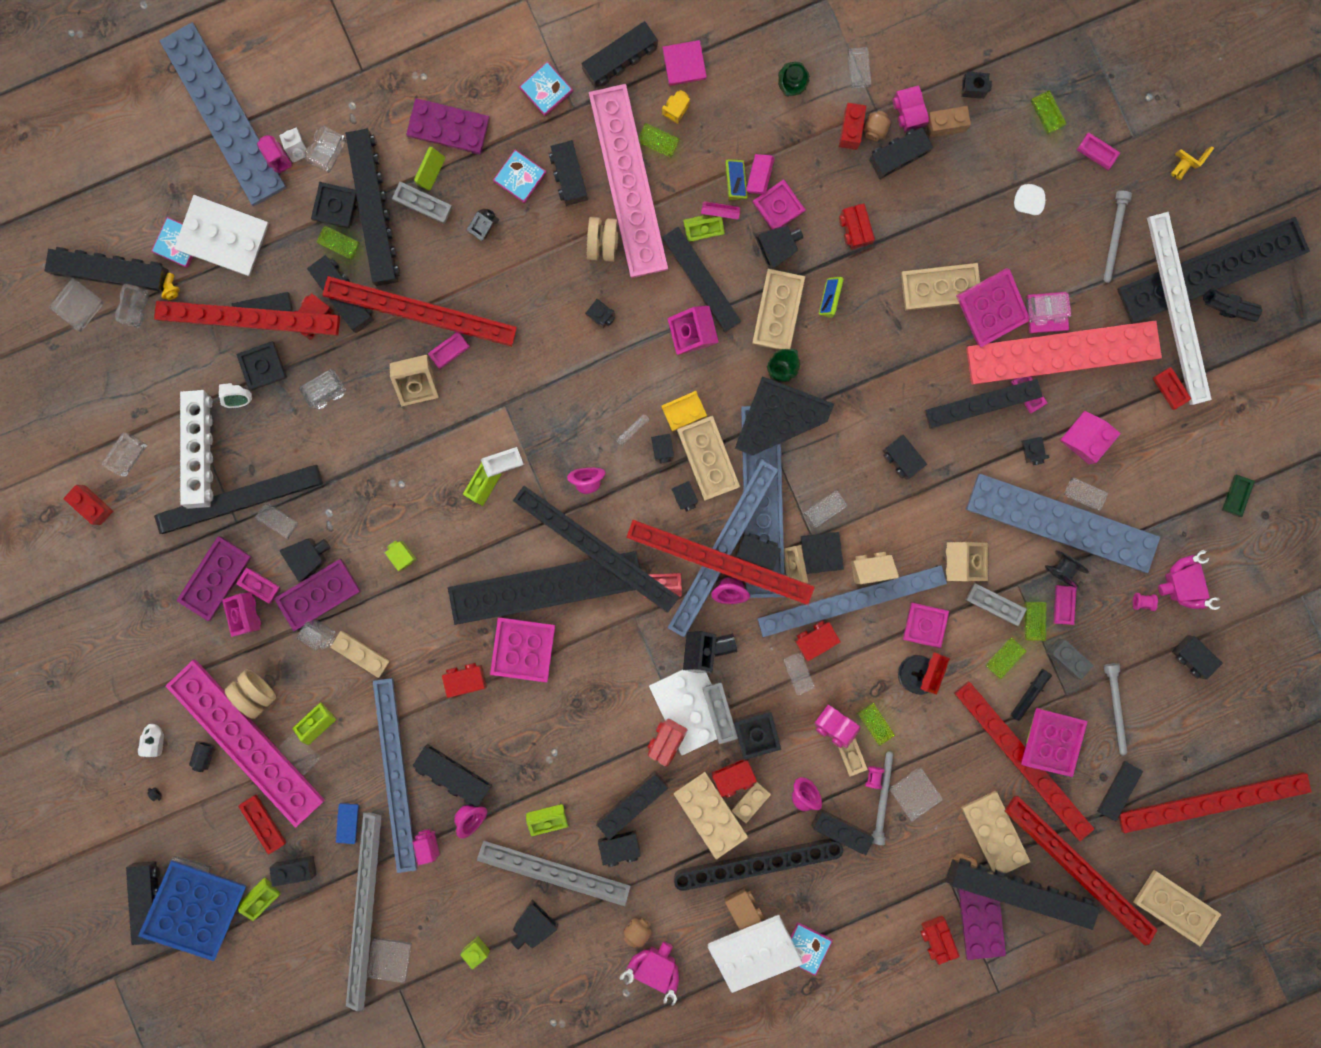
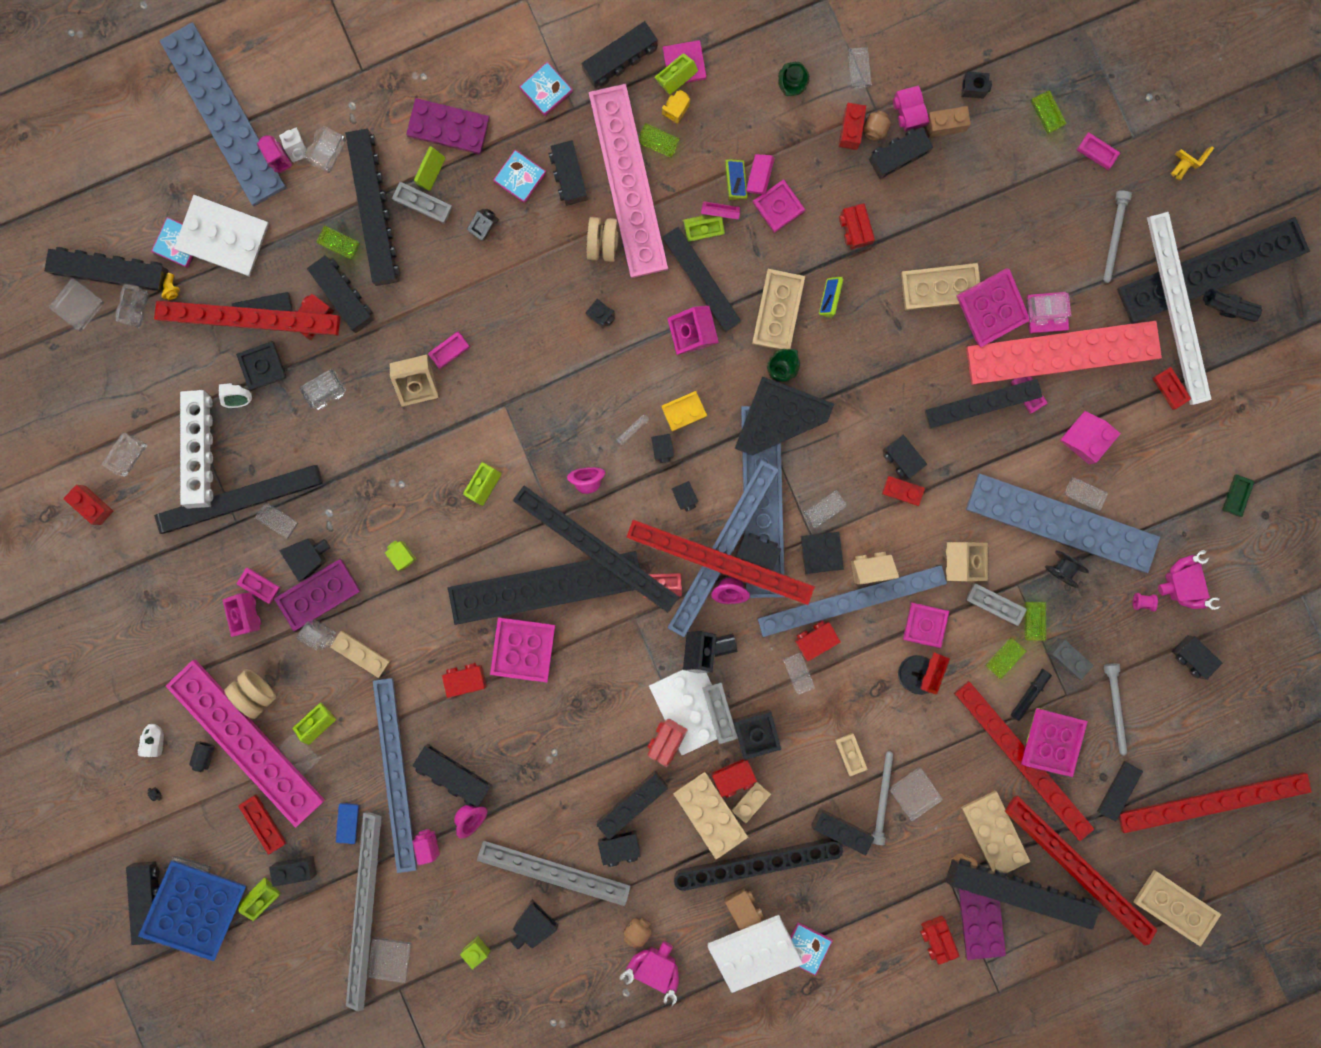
magenta plate [176,536,252,622] -> none
black plate [311,182,357,229] -> none
red plate [323,276,517,347] -> none
white tile [481,447,524,477] -> none
lime slope [526,804,568,836] -> none
tan plate [677,416,740,501] -> none
black torso [754,226,804,268] -> none
tan plate [784,545,808,583] -> none
dark pink hat [792,777,822,811] -> none
dark pink brick [815,705,860,749] -> none
clear neon green plate [857,703,895,746] -> none
dark pink bush [865,766,885,789] -> none
white sticker [1014,184,1045,215] -> none
black bracket [1021,437,1049,466] -> none
dark pink tile [1053,585,1077,625] -> none
none -> lime slope [655,53,698,94]
none -> red plate [882,476,925,506]

